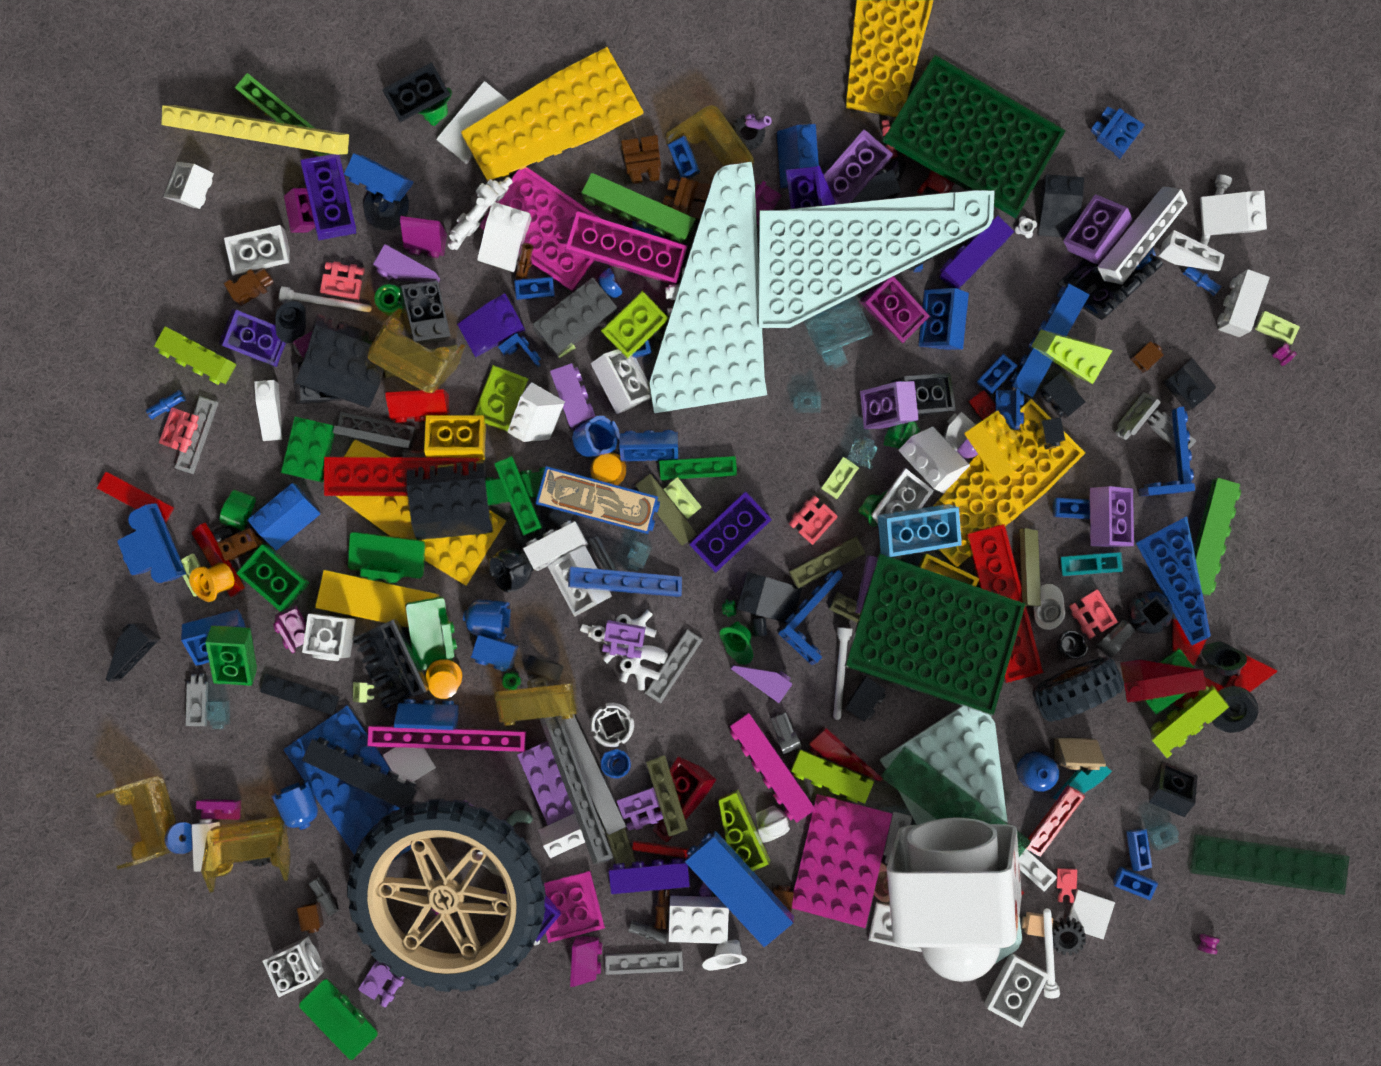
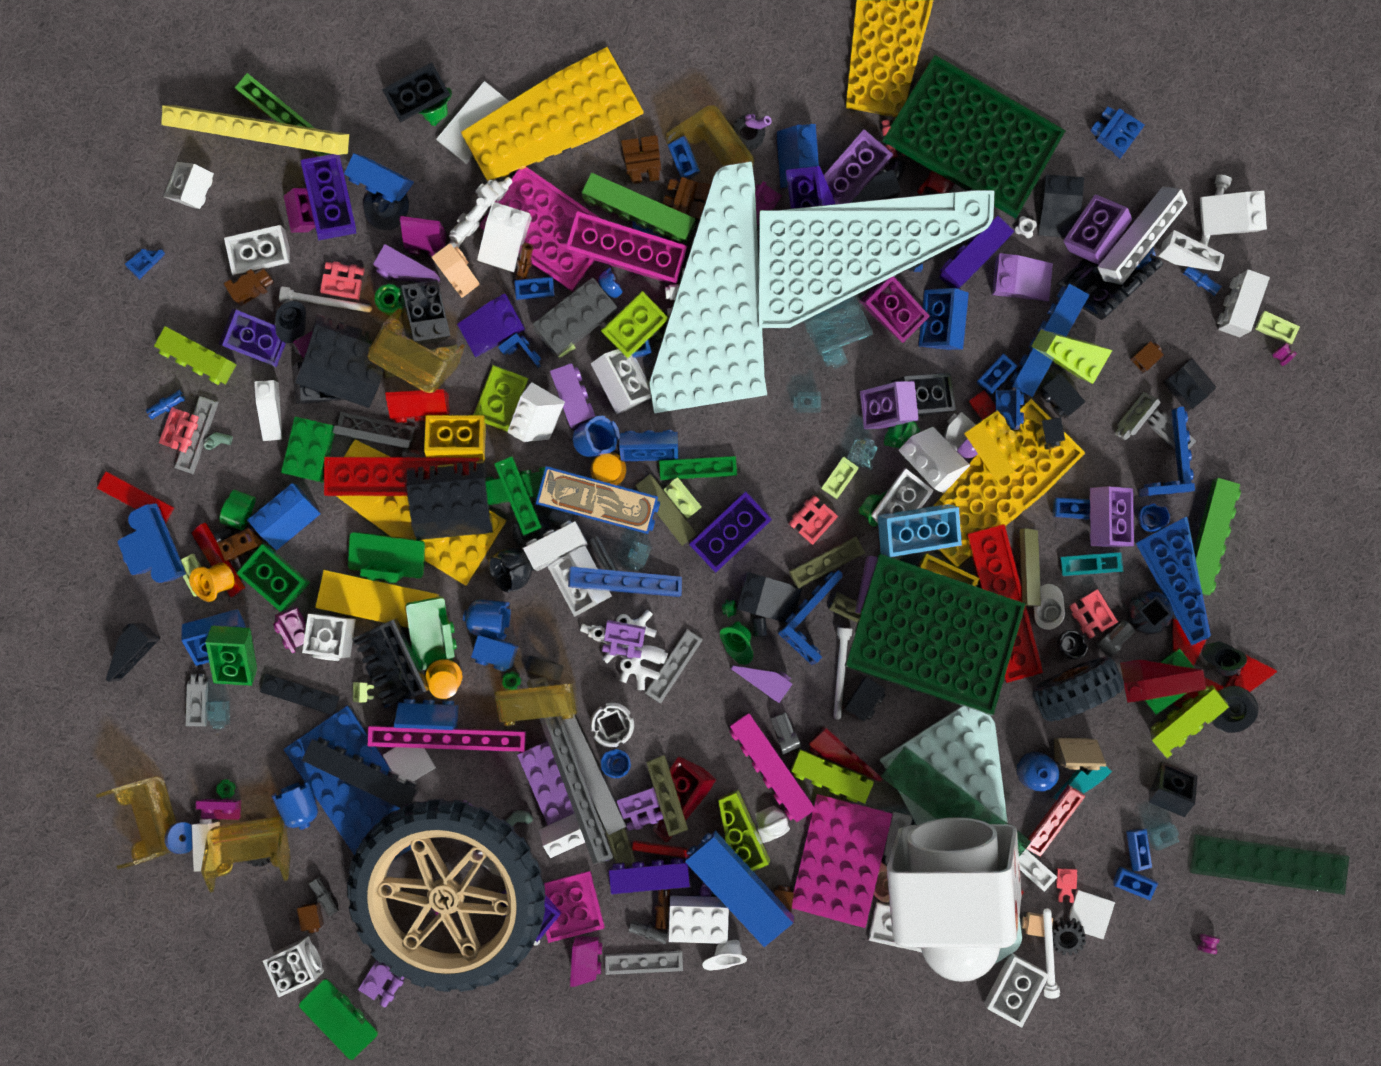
none -> blue slope [125,249,165,280]
none -> sand green arm [203,432,233,450]
none -> green plate [216,779,236,798]
none -> light nougat wedge [432,244,480,297]
none -> medium lavender slope [992,253,1053,301]
none -> blue hair [1138,503,1170,533]

